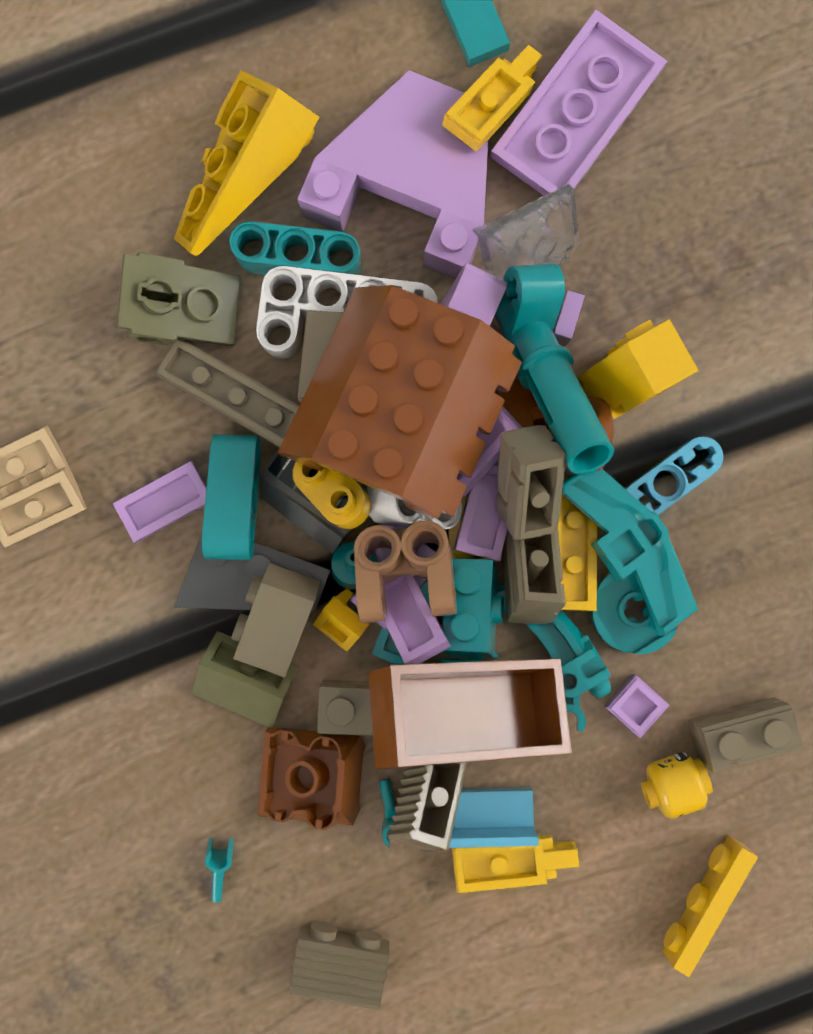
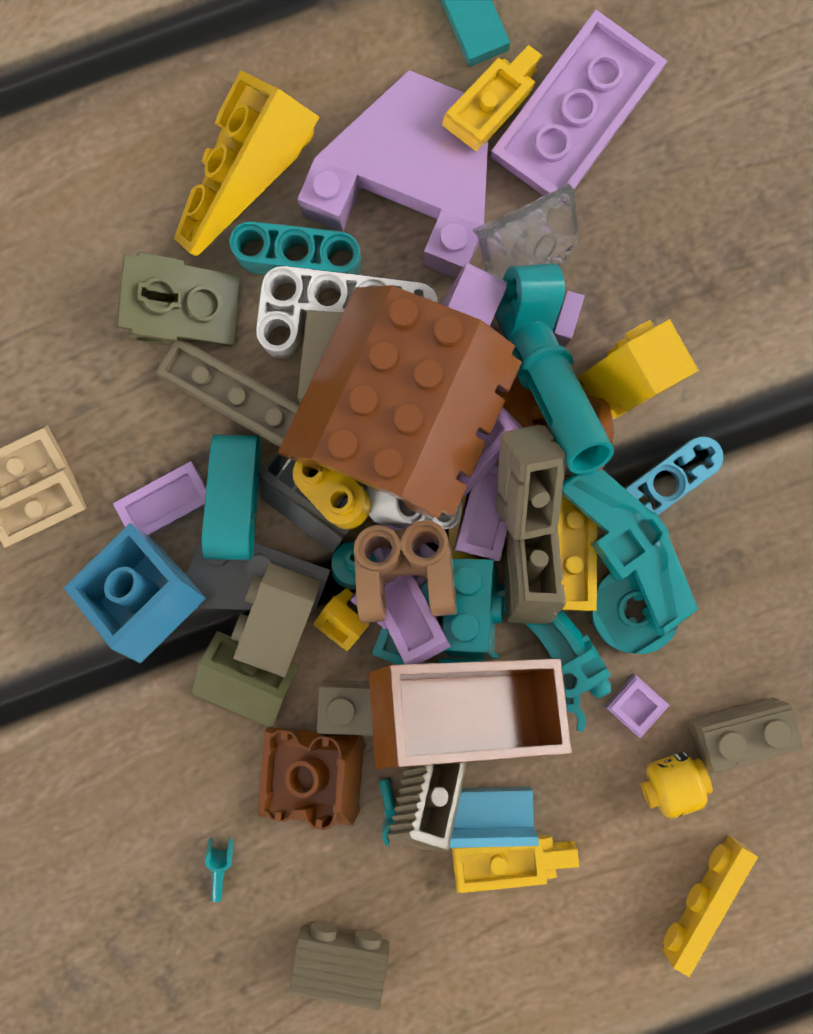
none -> dark azure brick [64,523,206,663]

